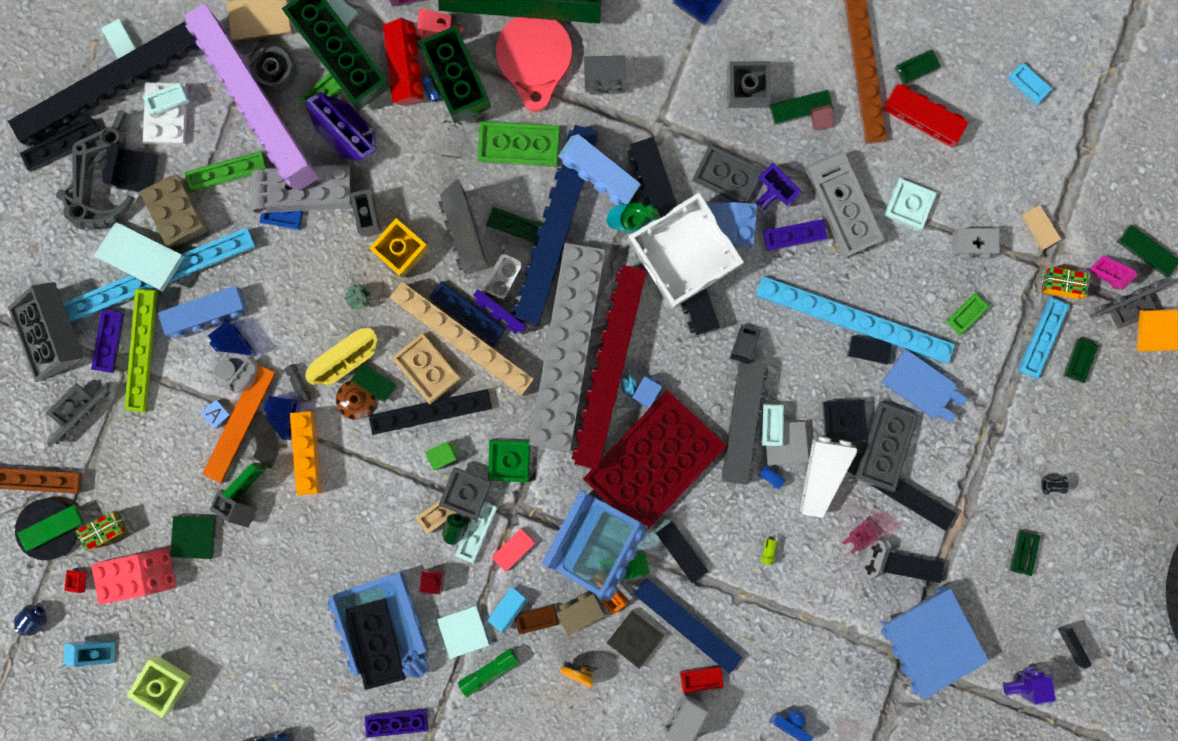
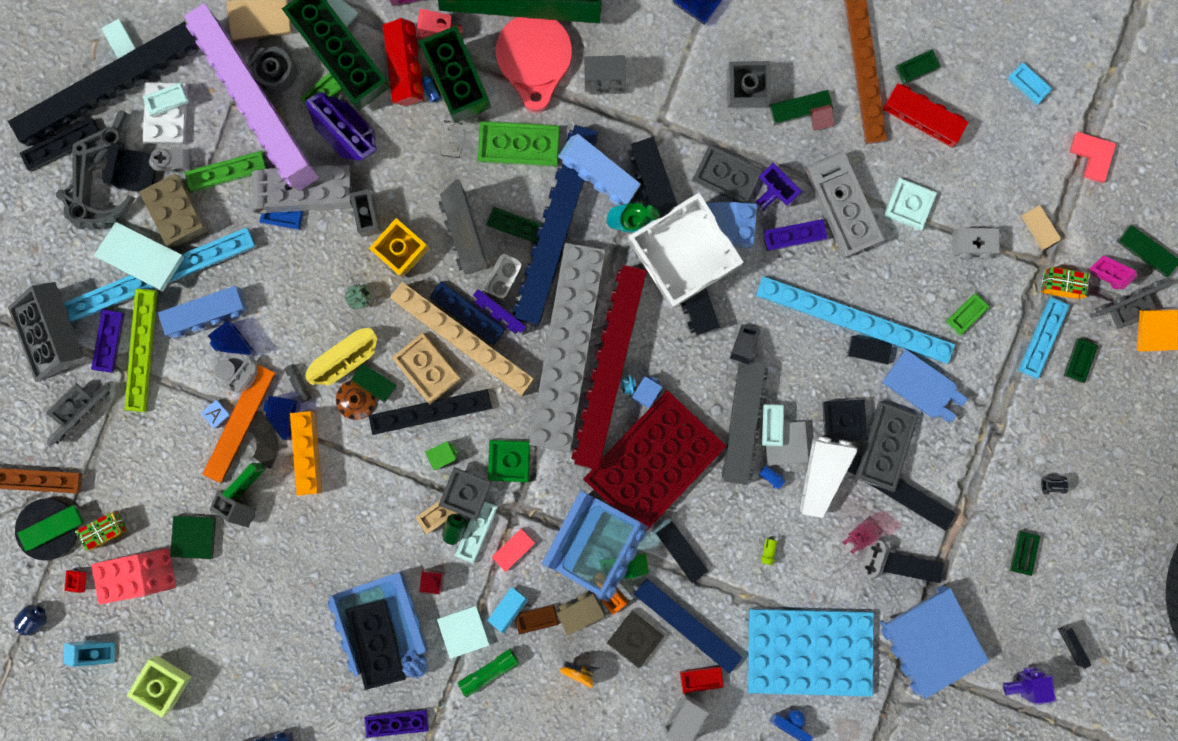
none -> light grey piece [149,148,190,173]
none -> medium azure plate [747,609,874,697]
none -> coral tile [1069,132,1116,183]

